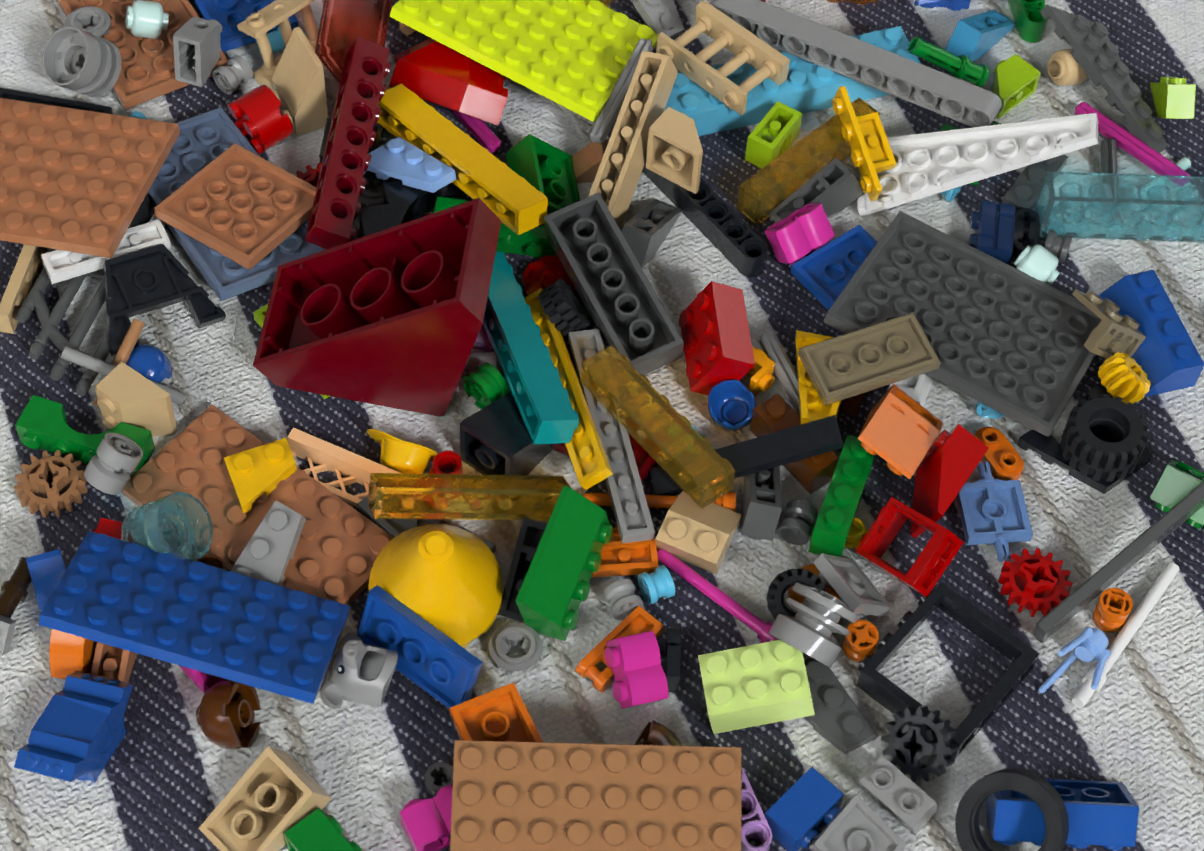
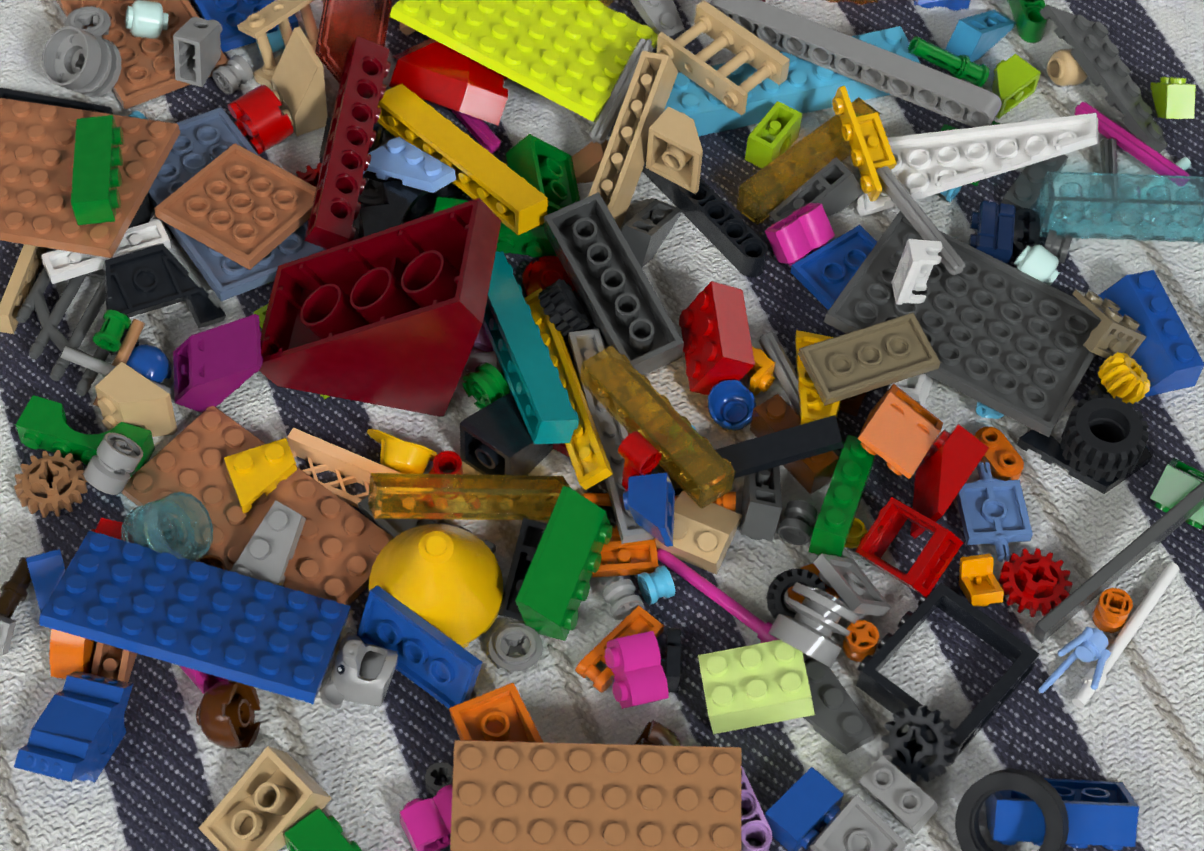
none -> green brick [71,115,124,225]
none -> green bush [93,310,131,352]
none -> magenta slope [173,314,263,413]
none -> red piece [618,431,662,491]
none -> blue slope [623,472,675,547]
none -> light grey axle [876,166,965,275]
none -> white hinge [892,239,942,305]
none -> light orange bracket [959,554,1004,606]

